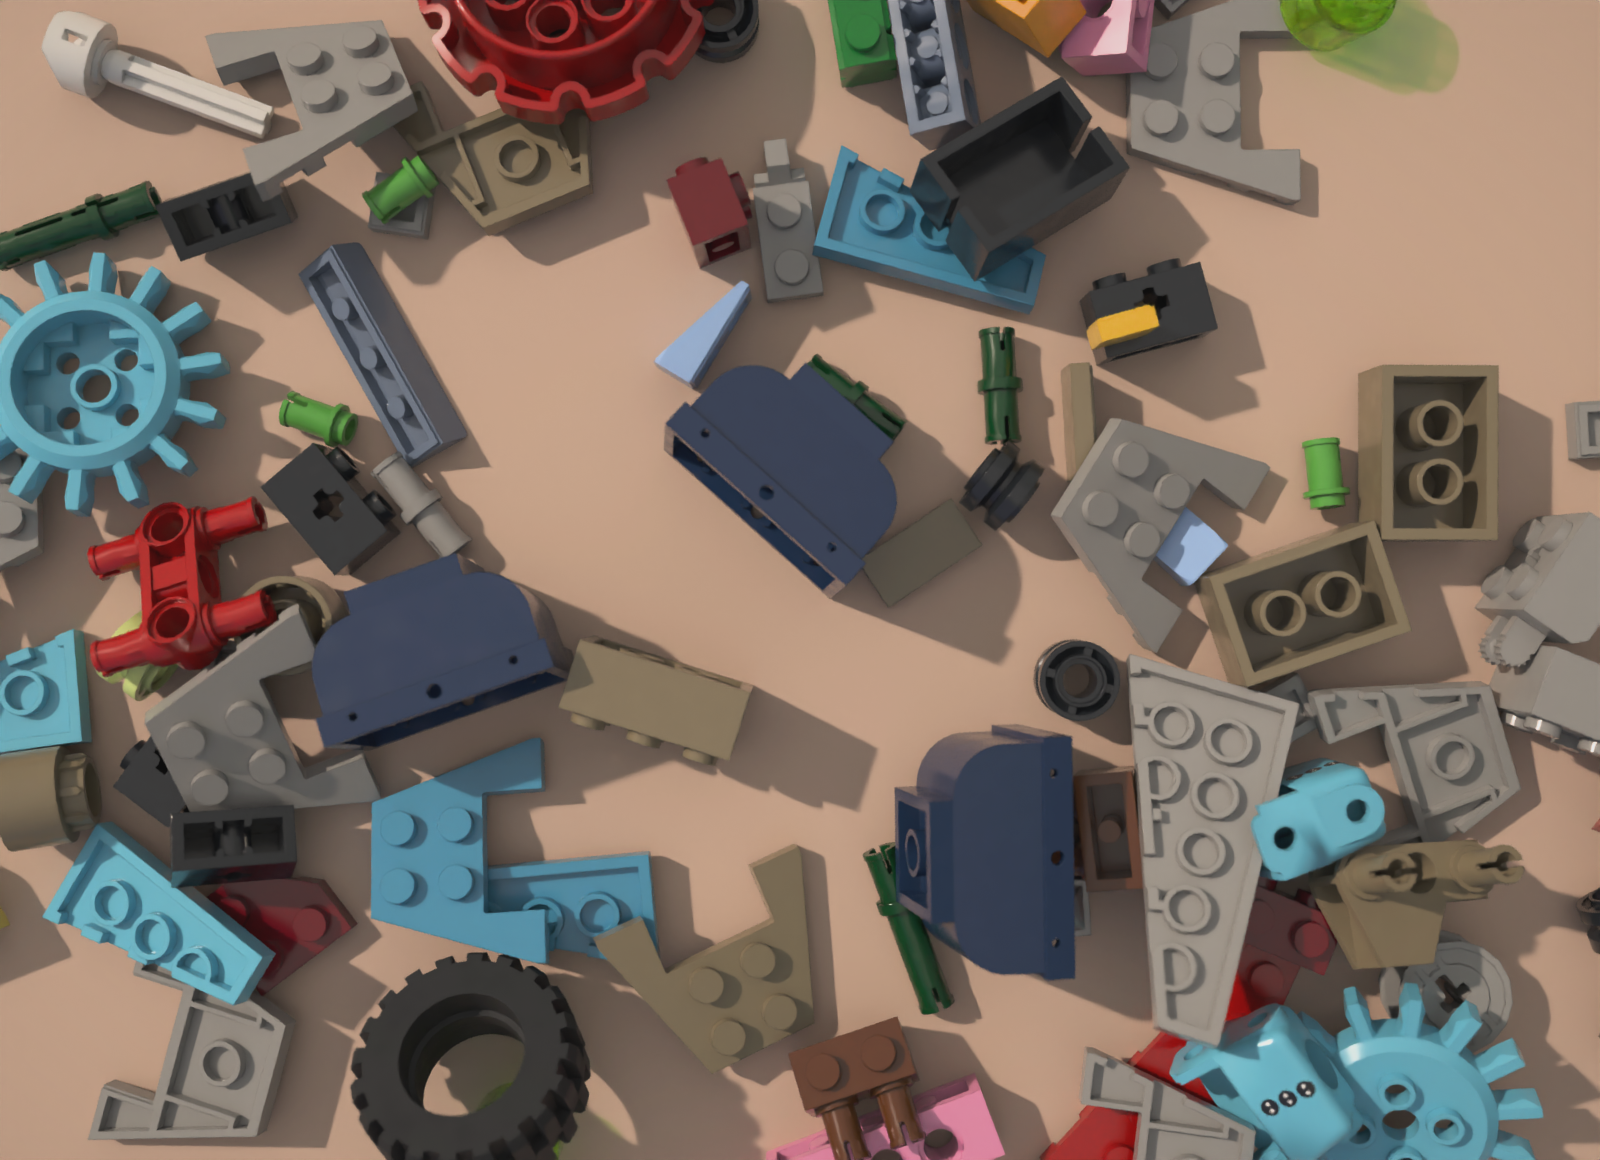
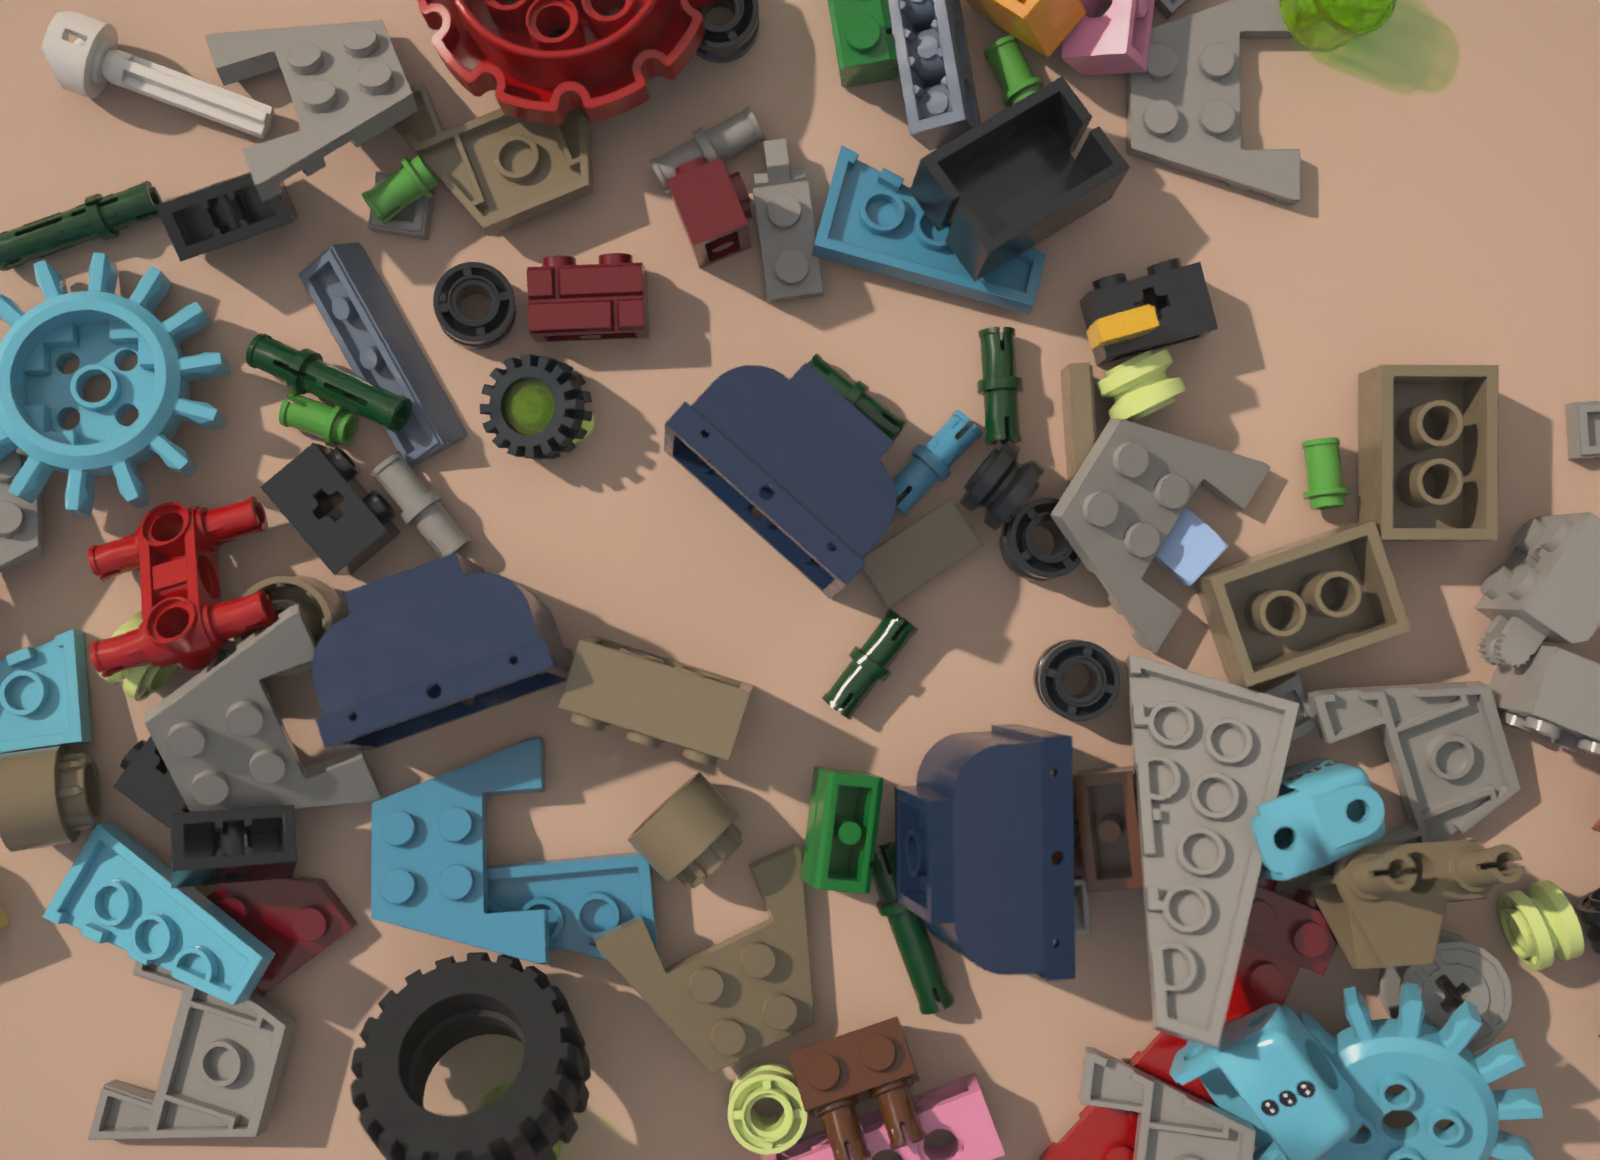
light blue slope [654,280,752,389] -> none
none -> dark green pin [246,333,412,432]
none -> black wheel [433,262,516,349]
none -> black wheel [480,354,593,459]
none -> dark red brick [527,253,649,342]
none -> dark tan piece [627,772,743,888]
none -> light grey pin [650,106,766,194]
none -> yellowish green wheel [727,1061,808,1155]
none -> green brick [801,766,884,894]
none -> dark green pin [822,608,918,720]
none -> dark azure pin [893,409,983,516]
none -> bright green pin [983,35,1045,107]
none -> black wheel [1000,498,1081,581]
none -> yellowish green wheel [1094,349,1187,422]
none -> yellowish green wheel [1498,880,1584,971]

